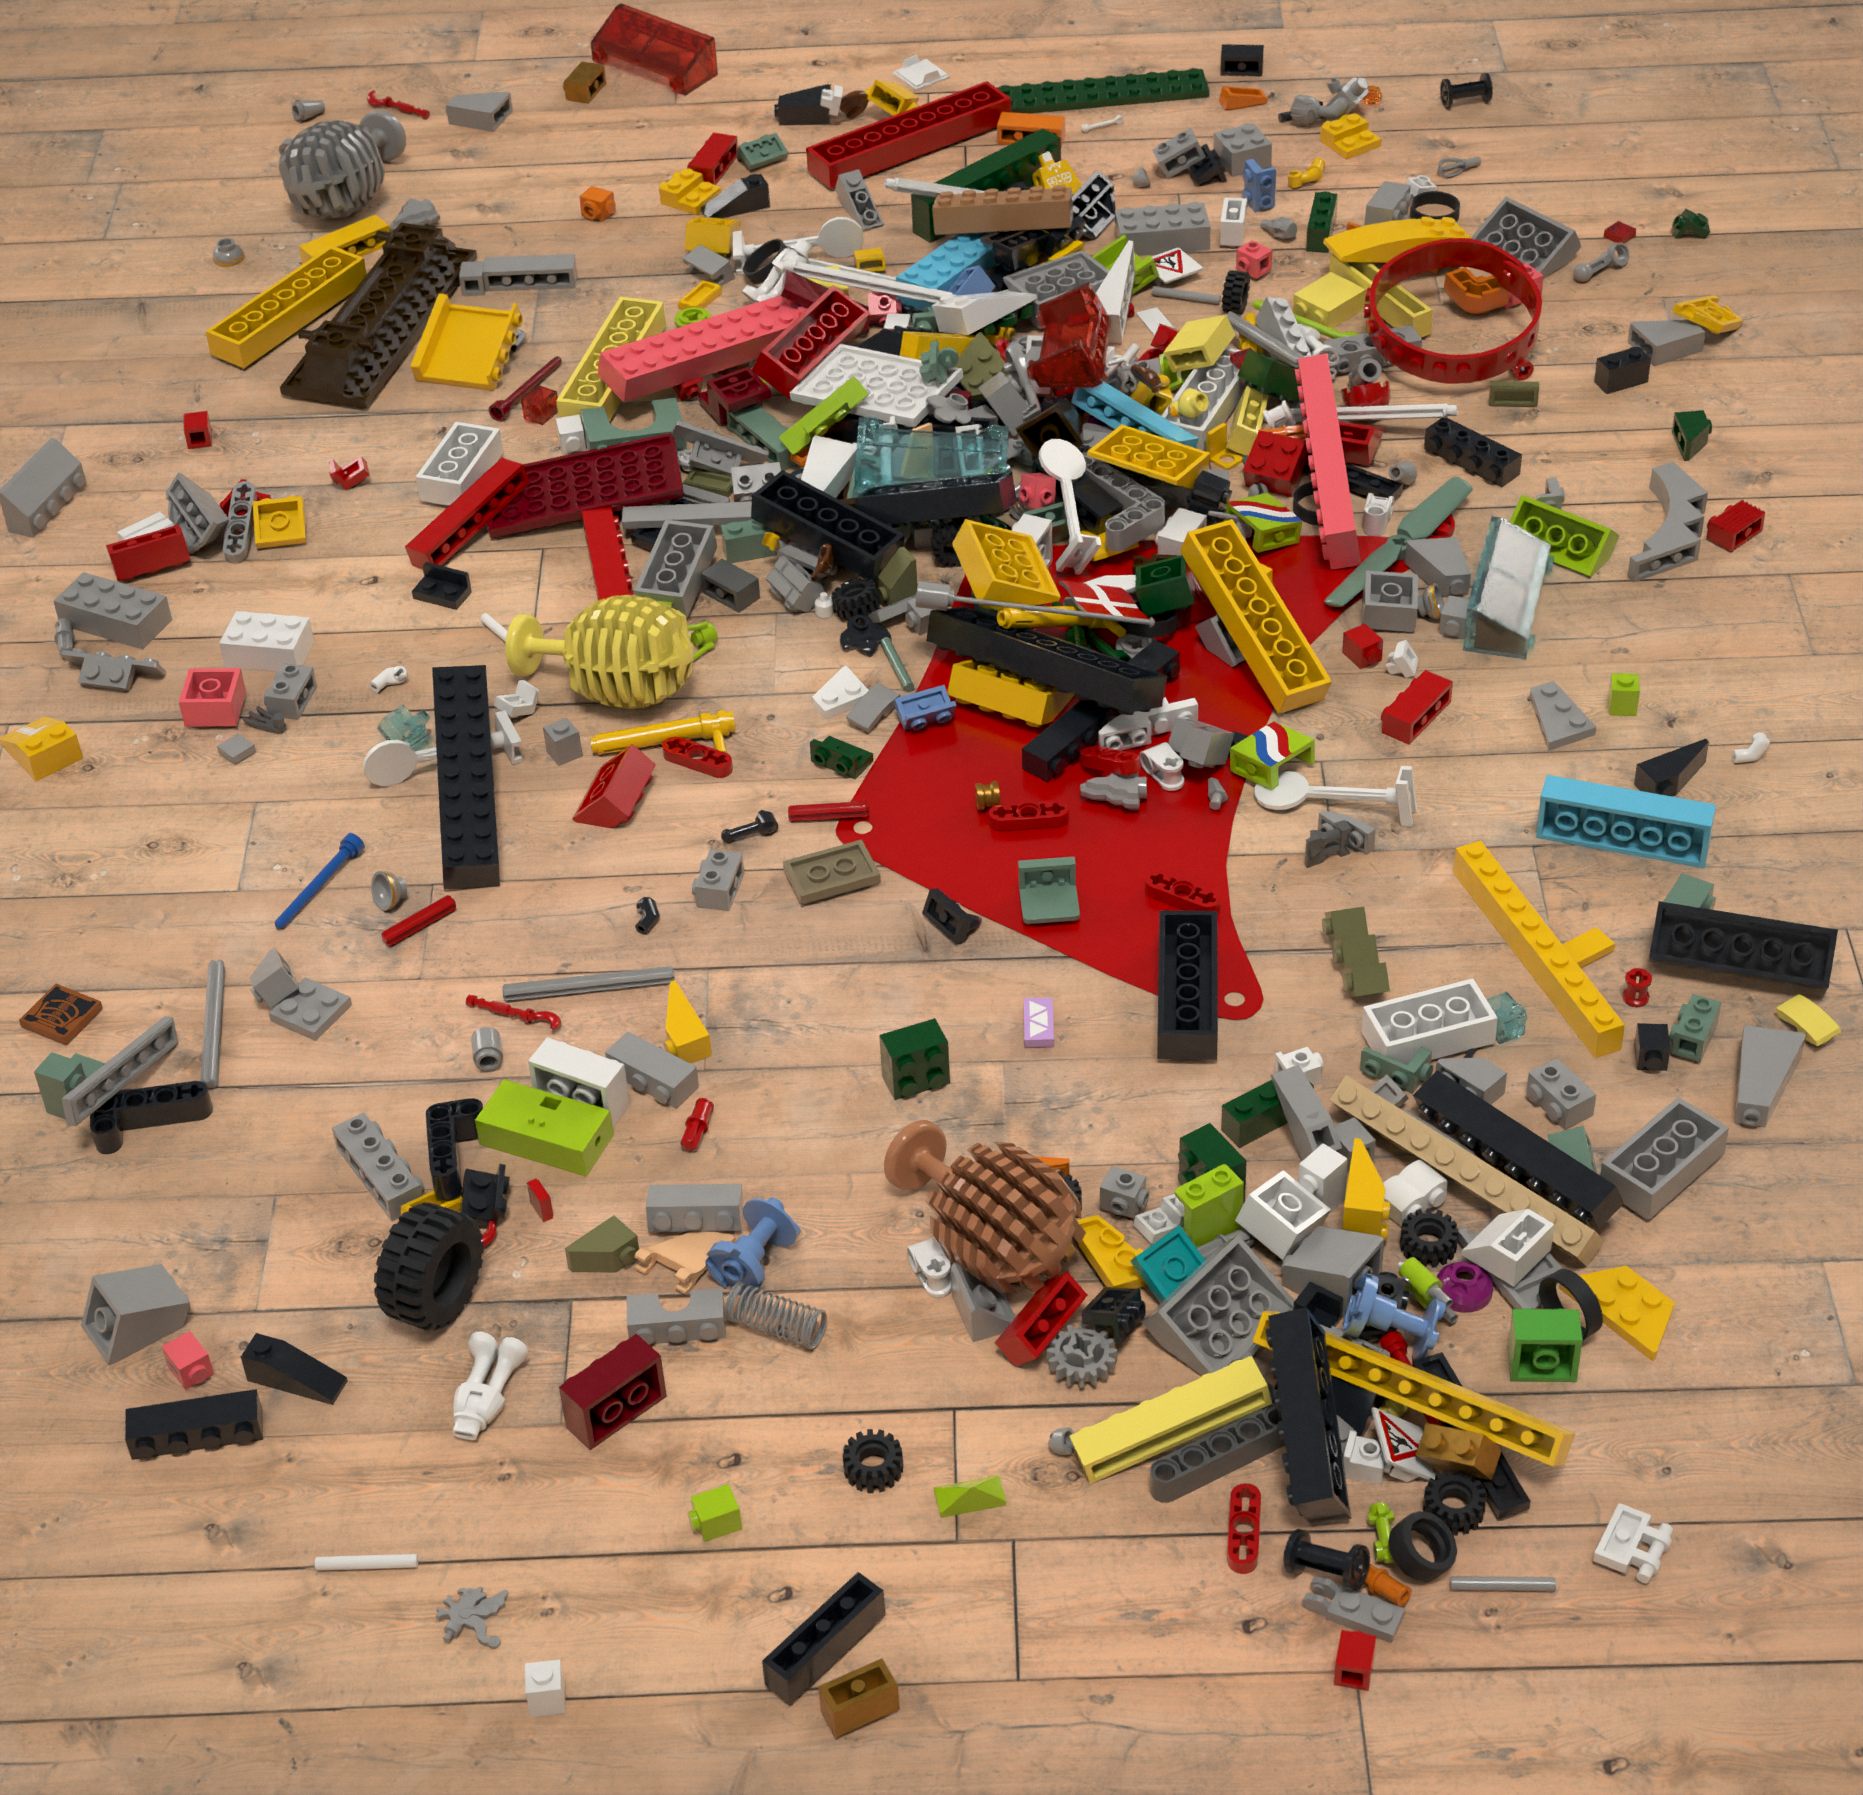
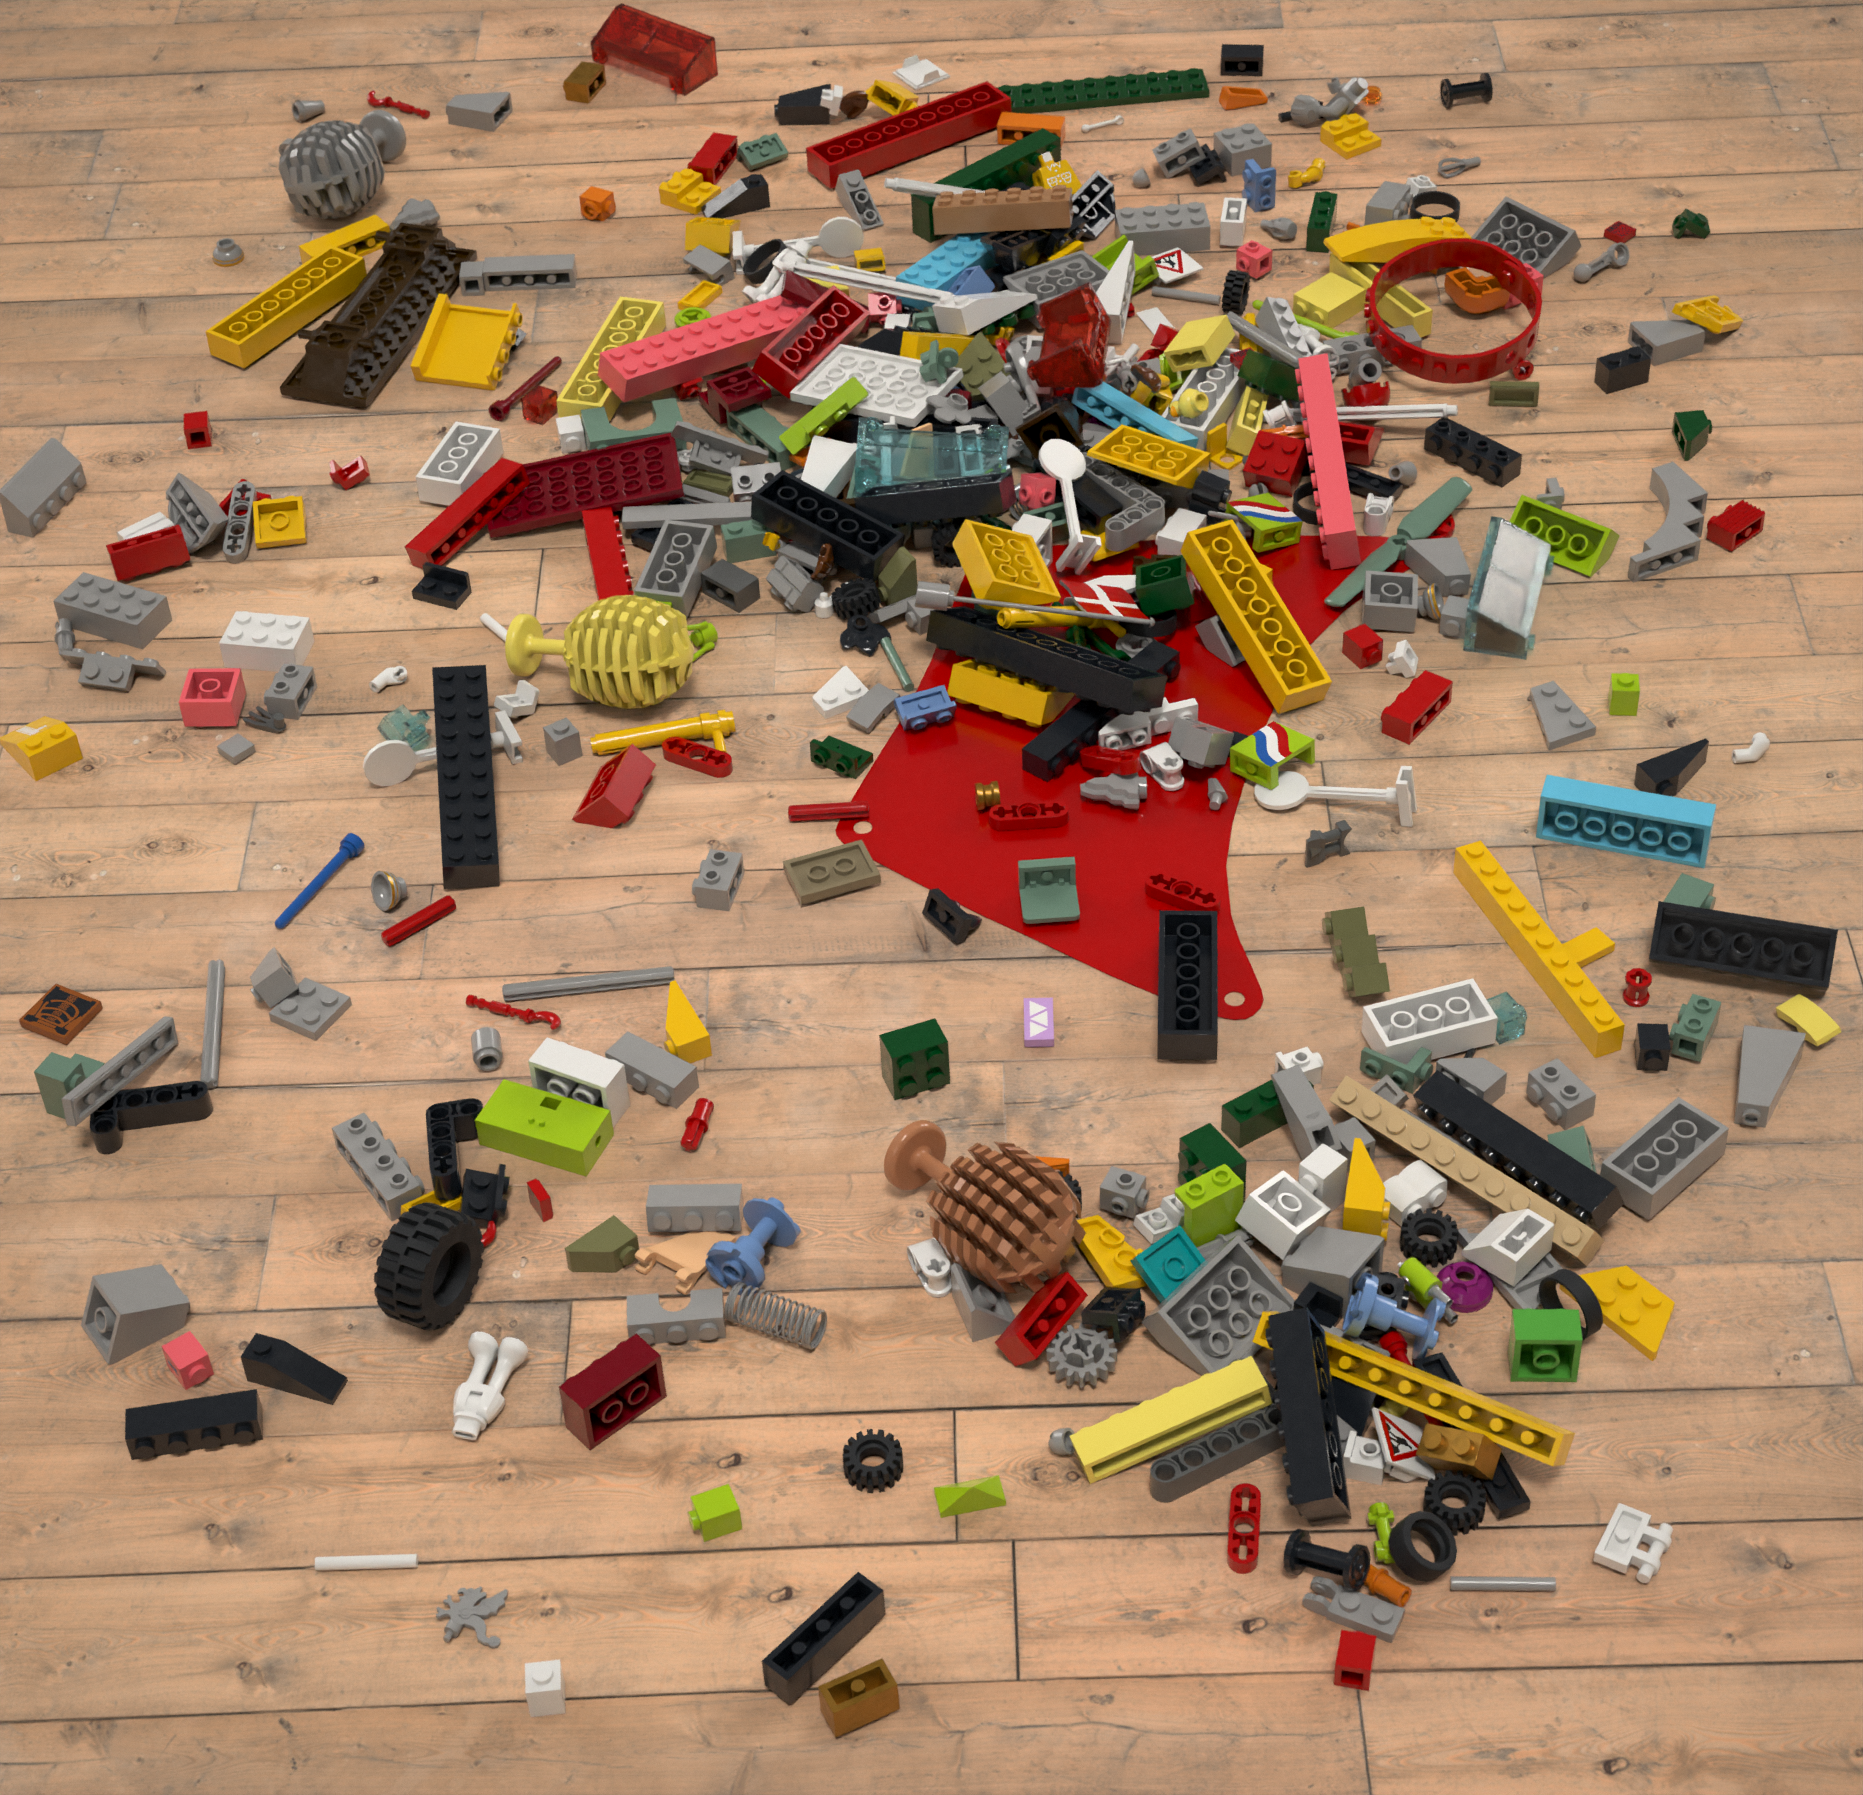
black arm [635,897,660,935] -> none
black piece [721,810,778,843] -> none
light grey slope [1318,811,1376,855] -> none

